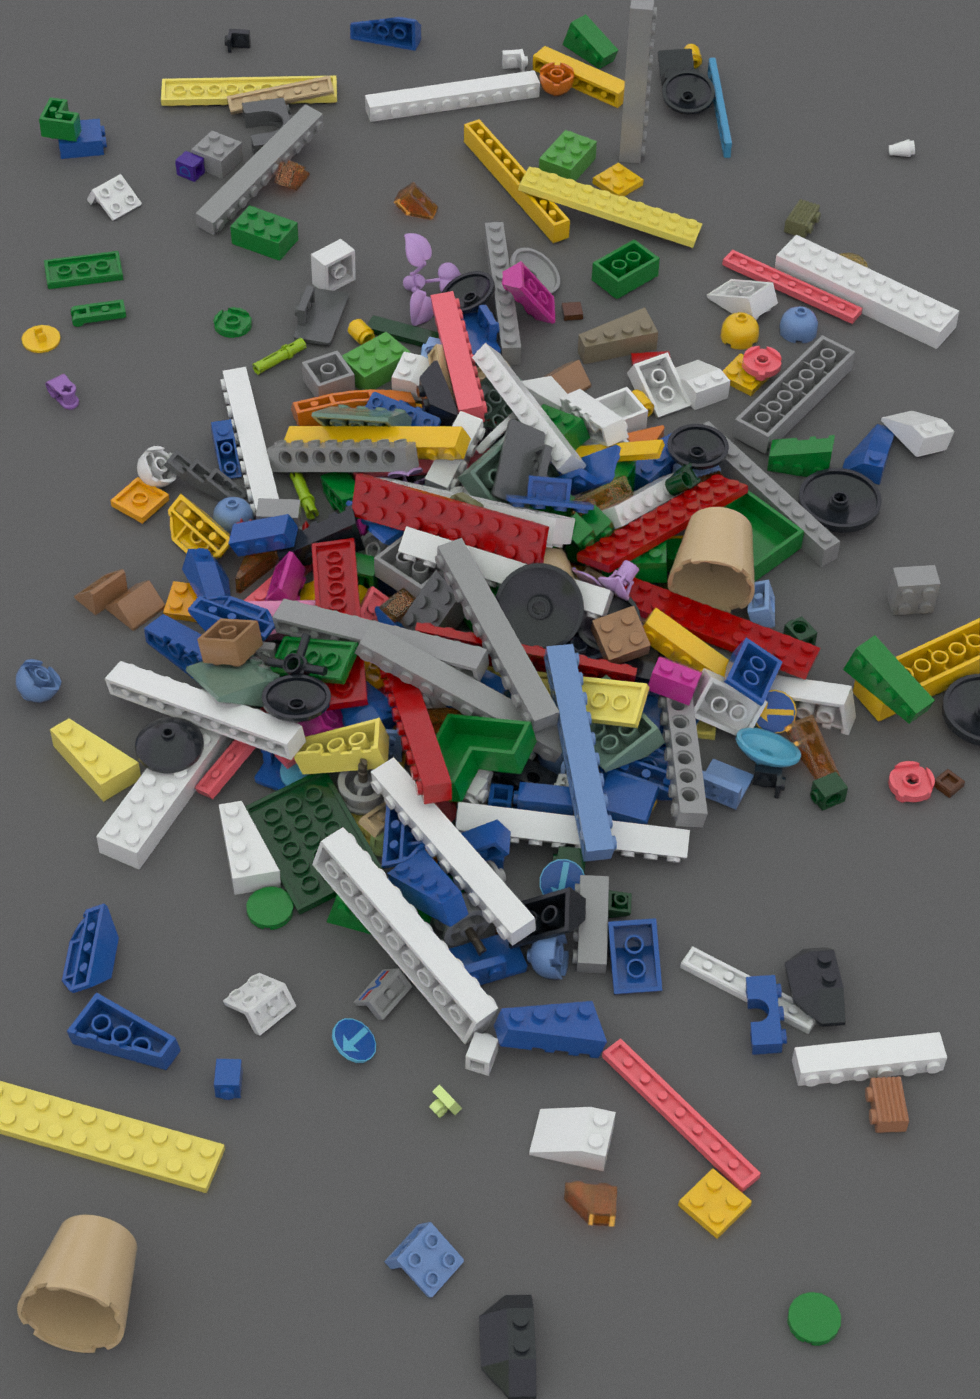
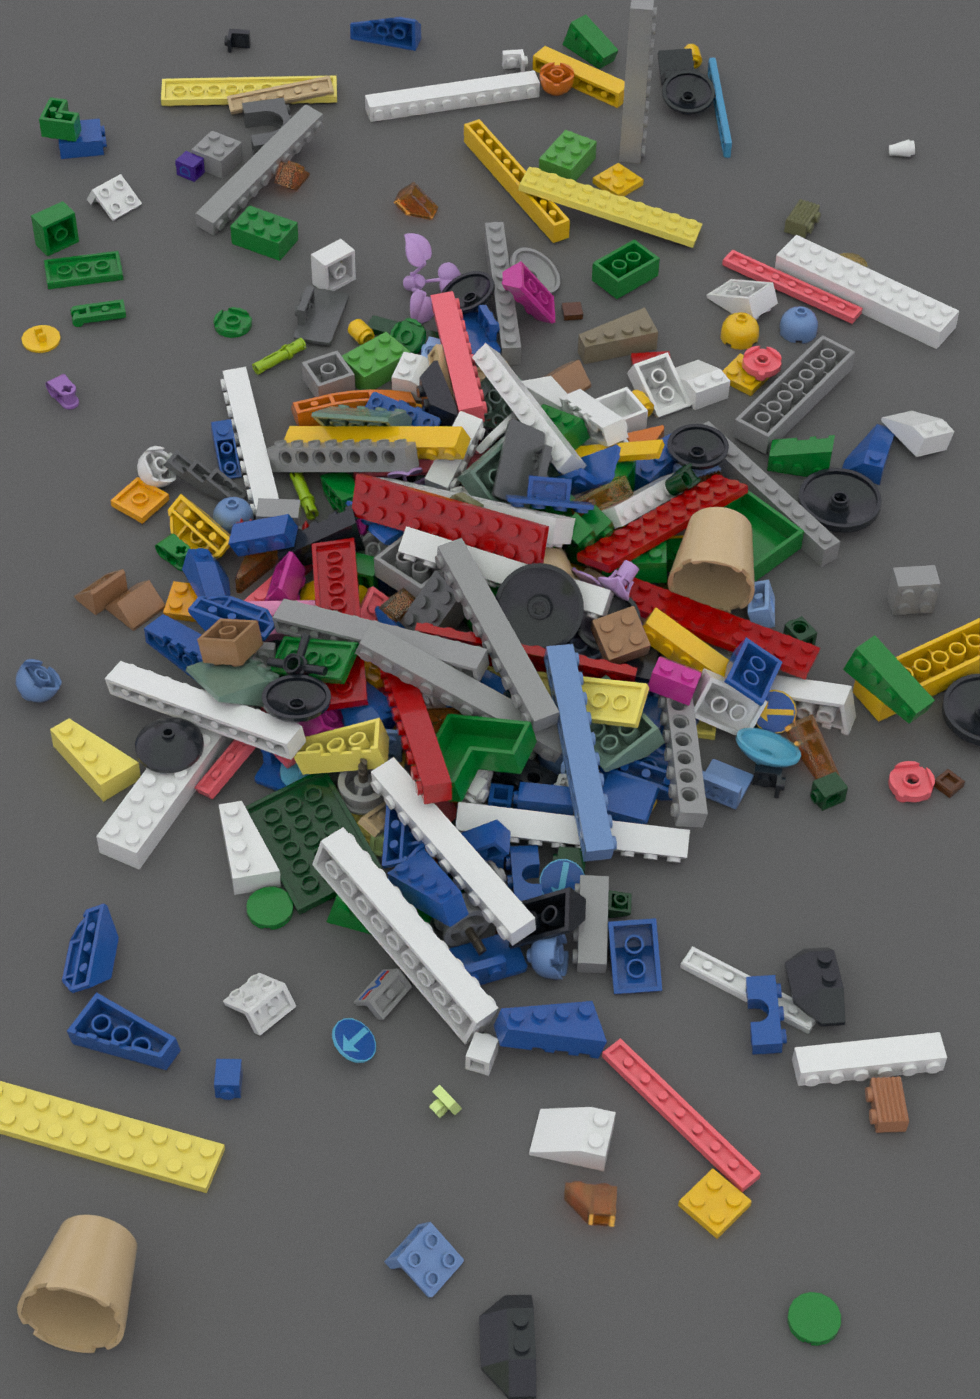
none -> green brick [31,201,79,257]
none -> green piece [155,533,190,571]
none -> green tile [390,318,426,354]
none -> blue arch [505,845,543,901]

